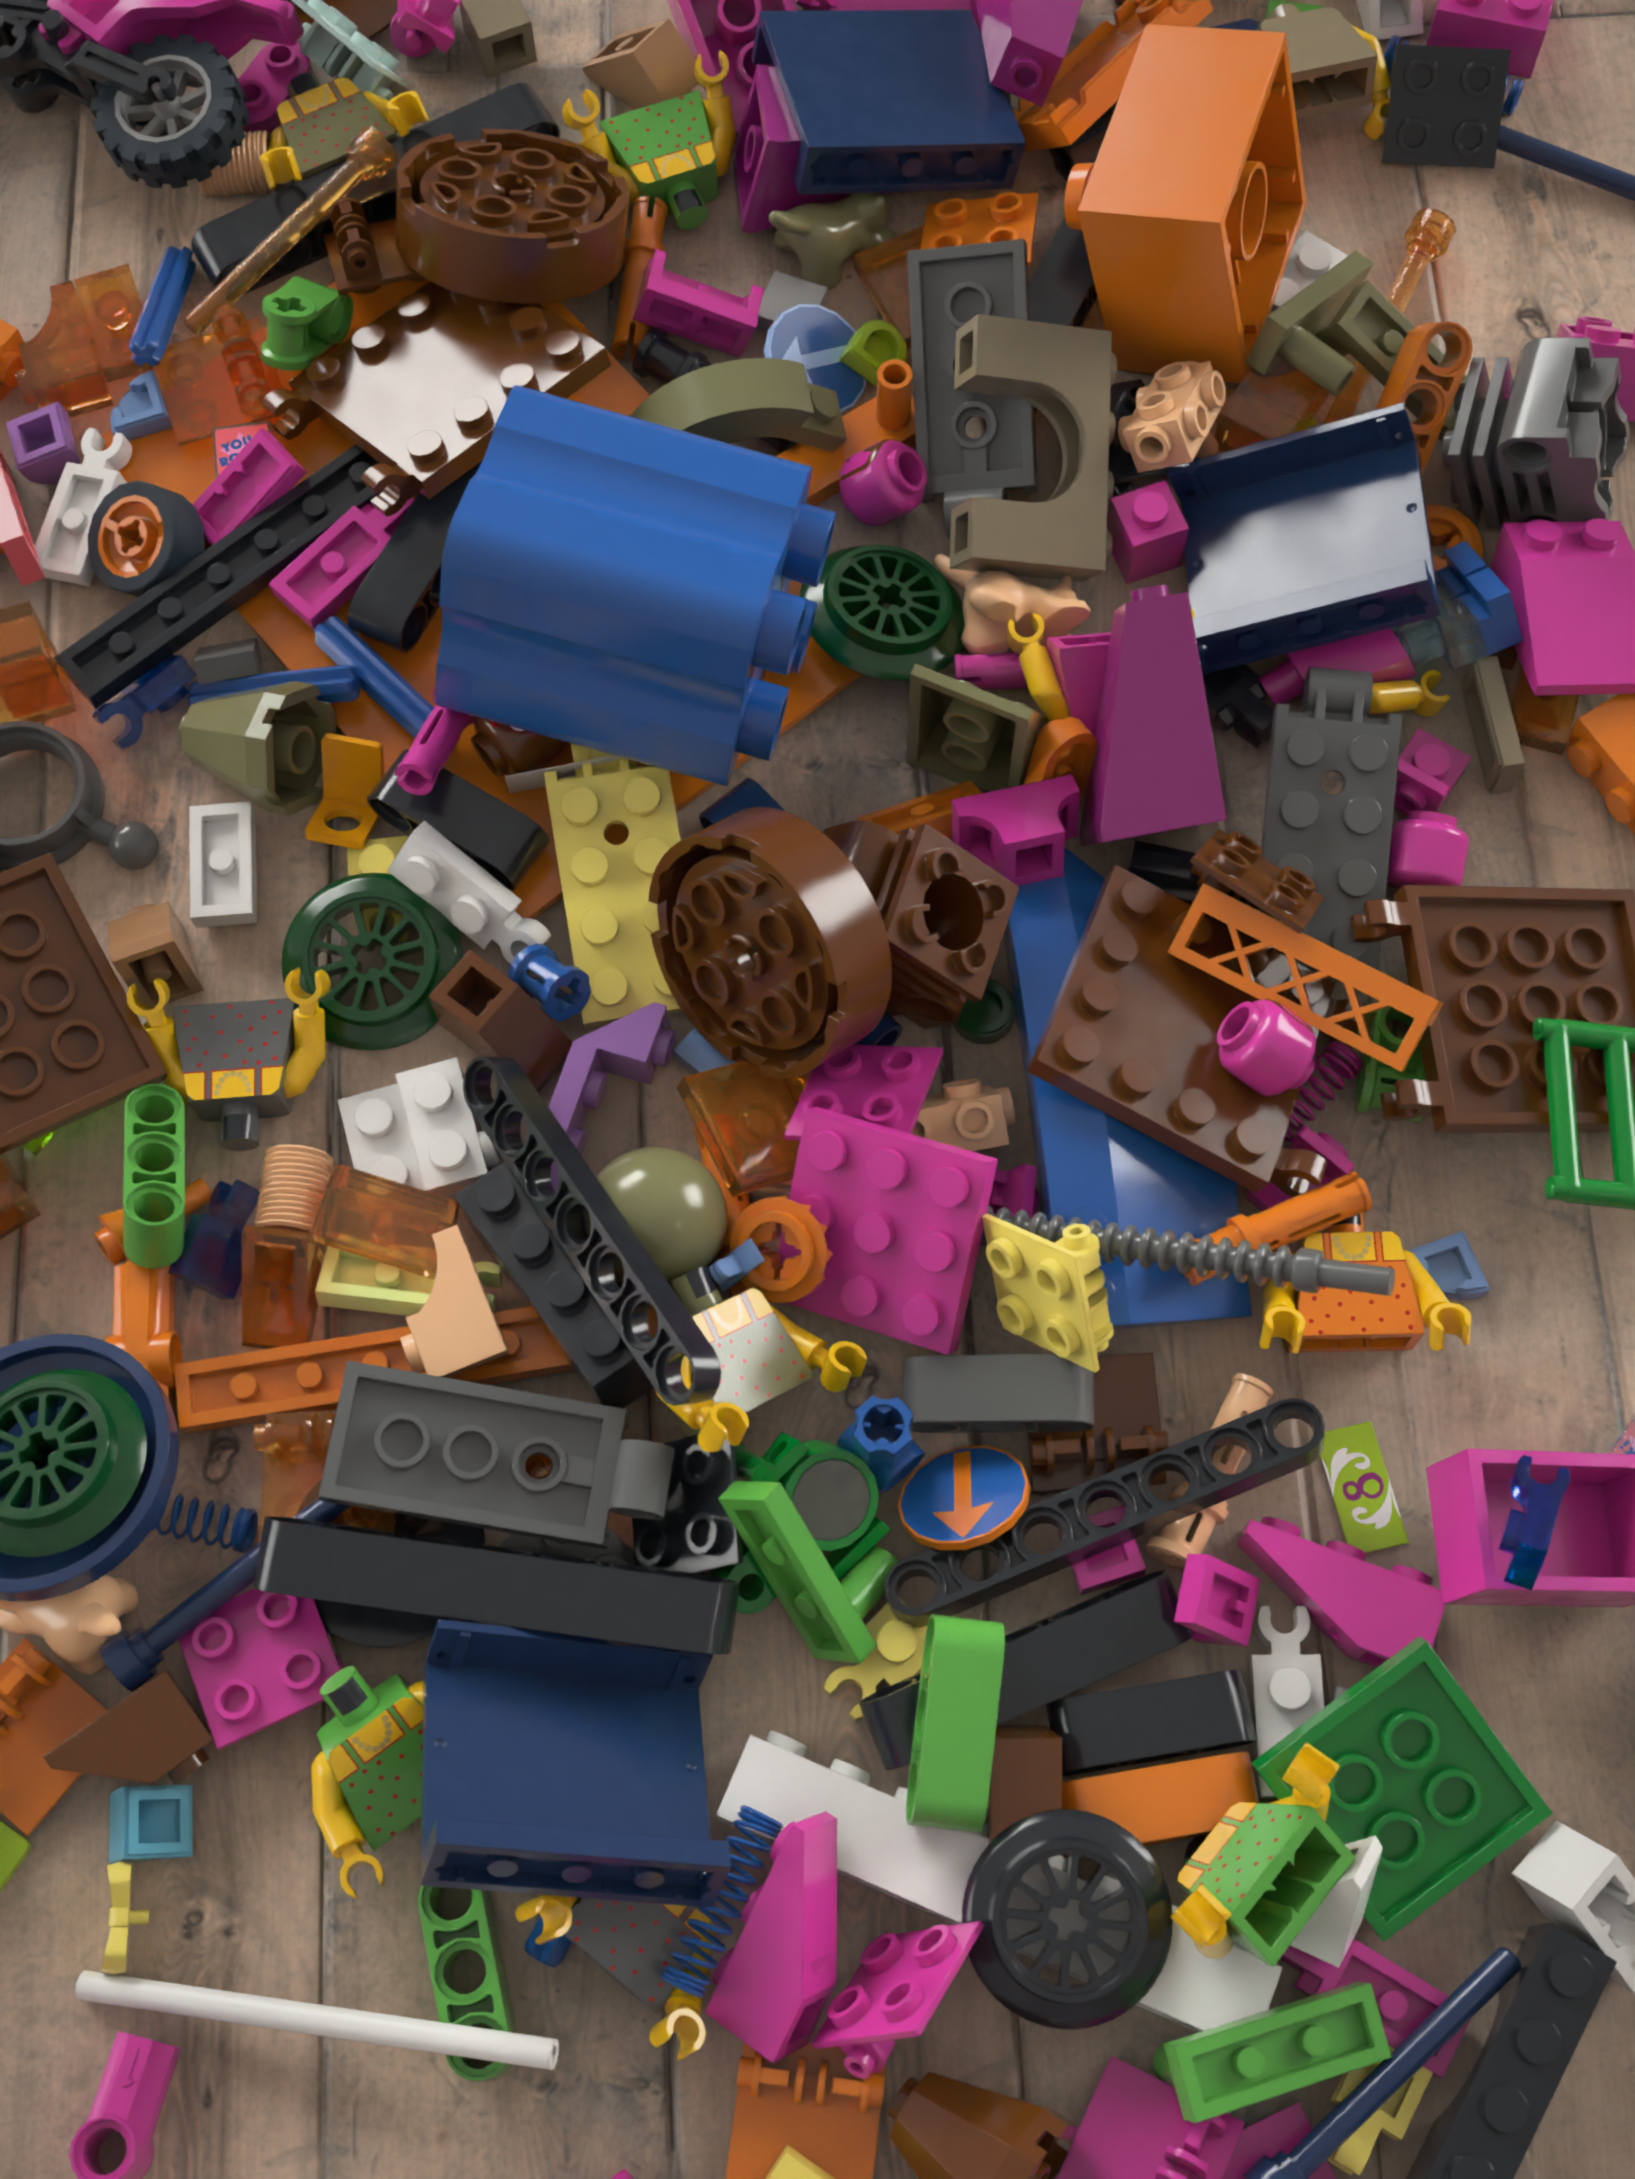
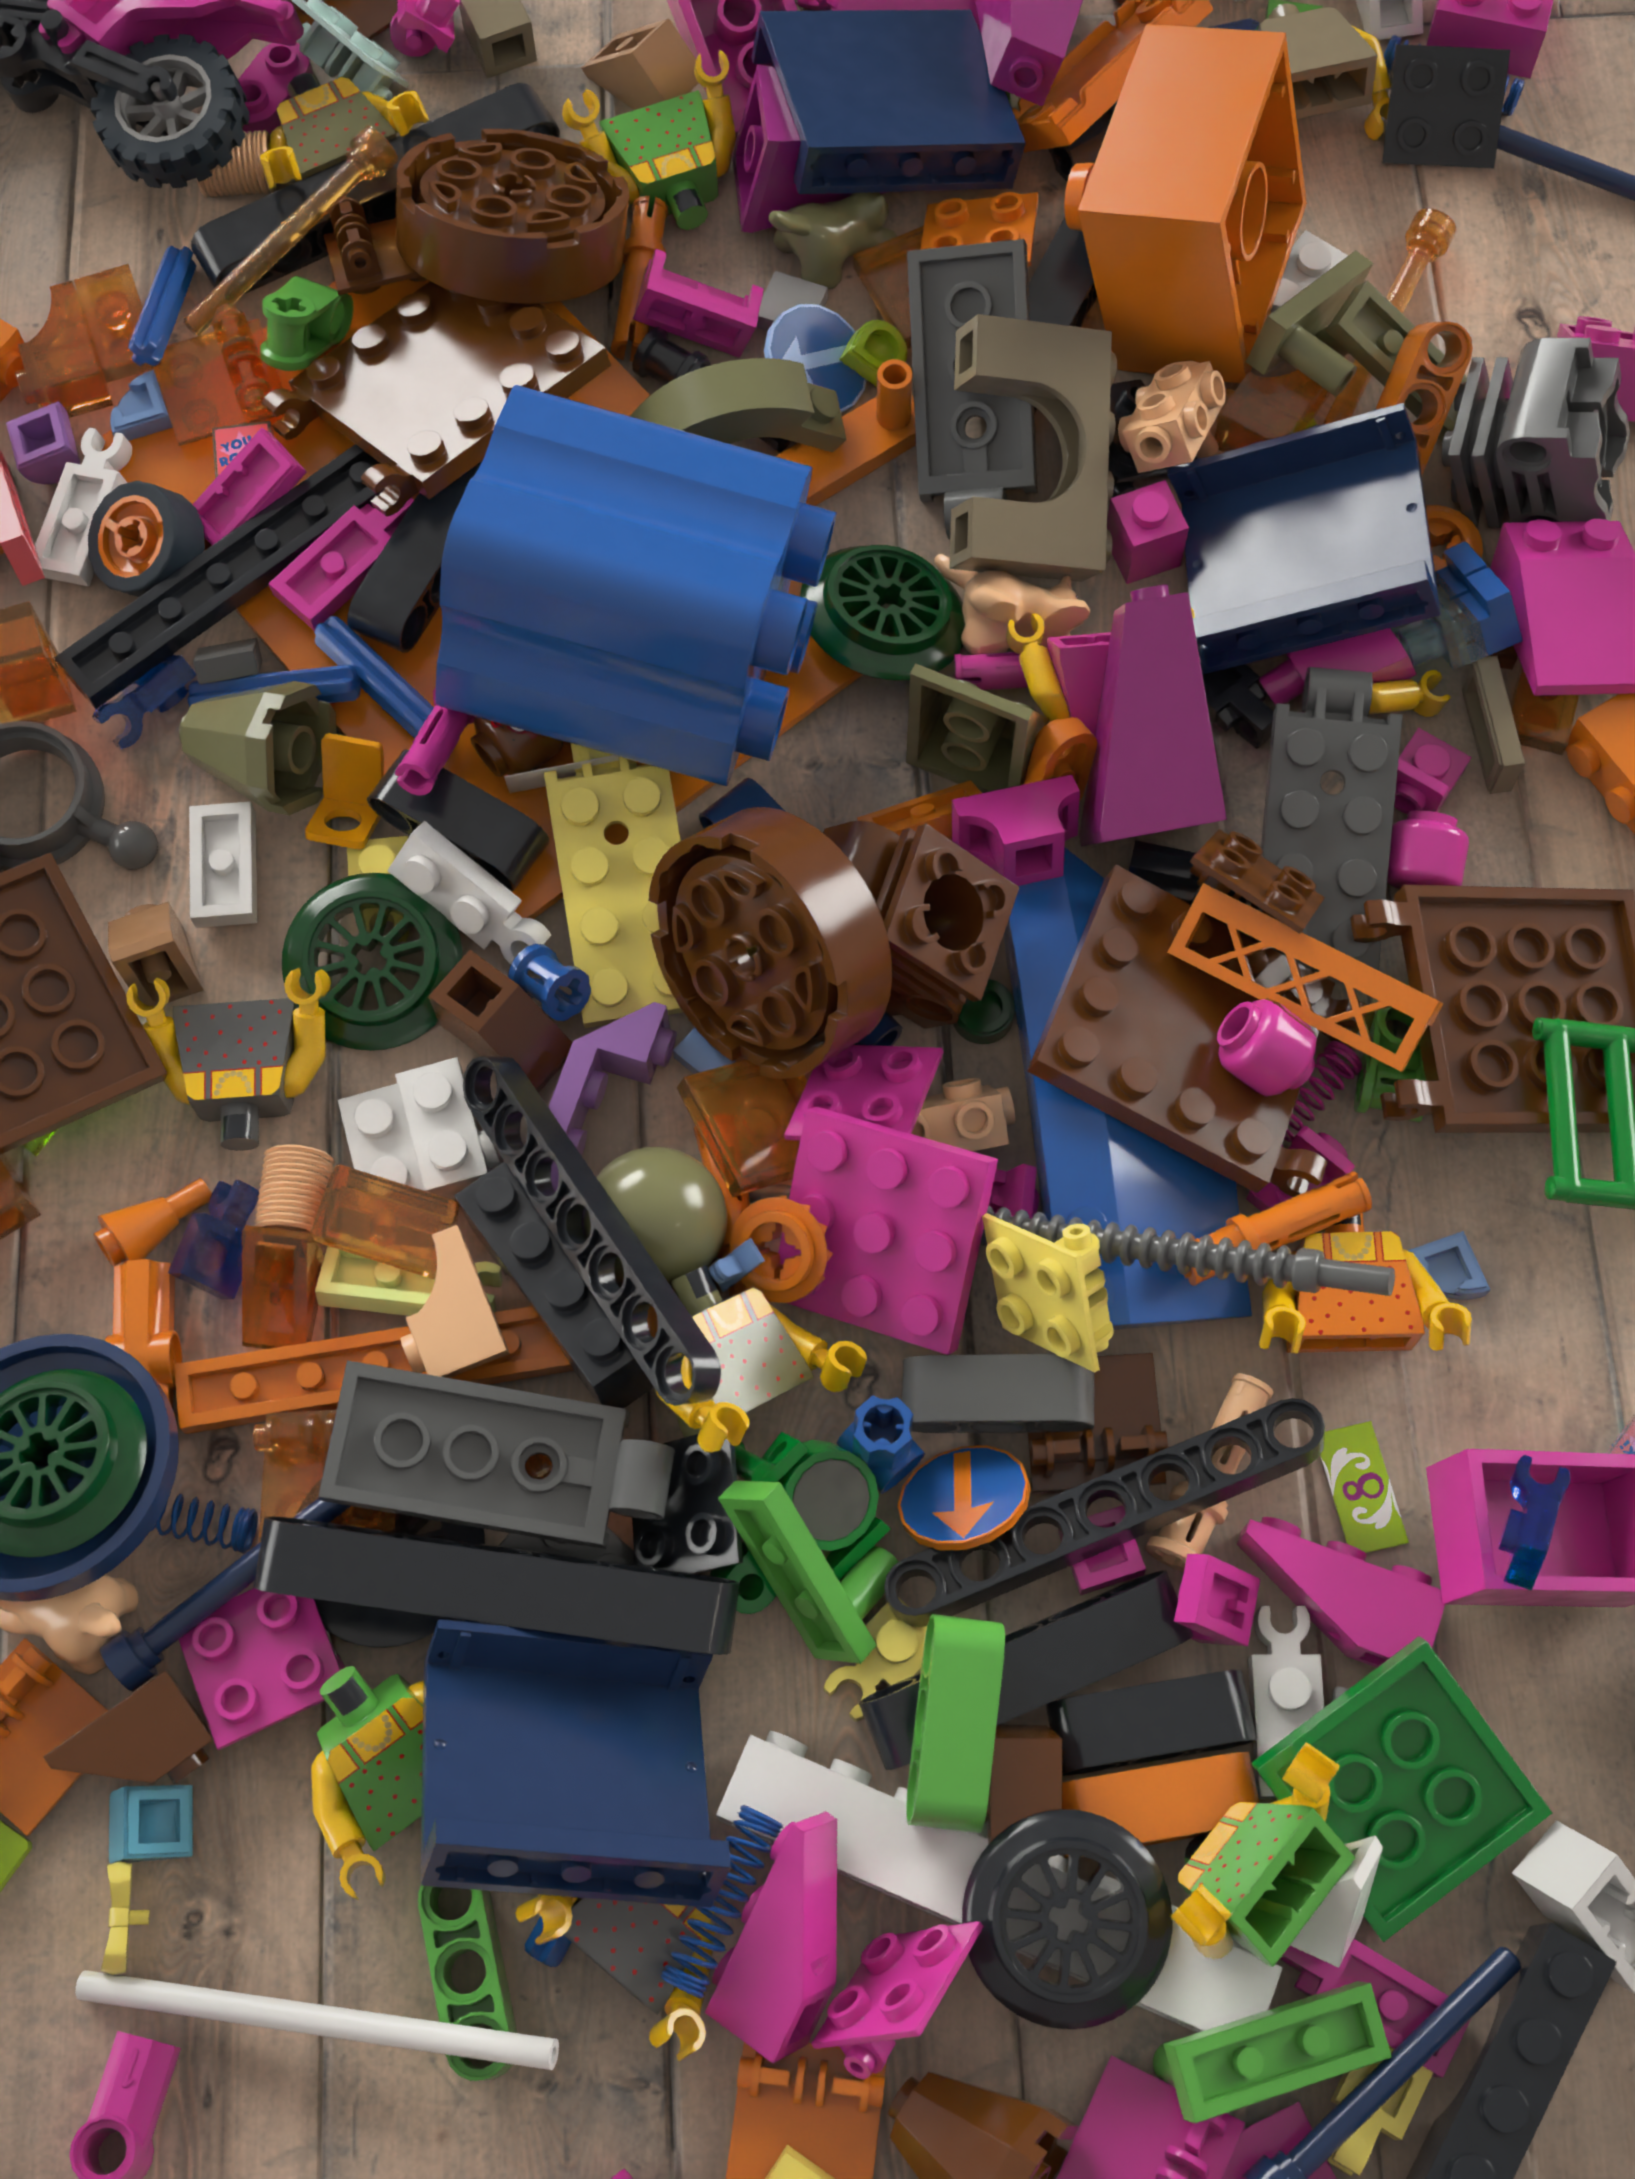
bright green beam [123,1083,185,1269] -> none
dark pink head [839,439,927,526] -> none

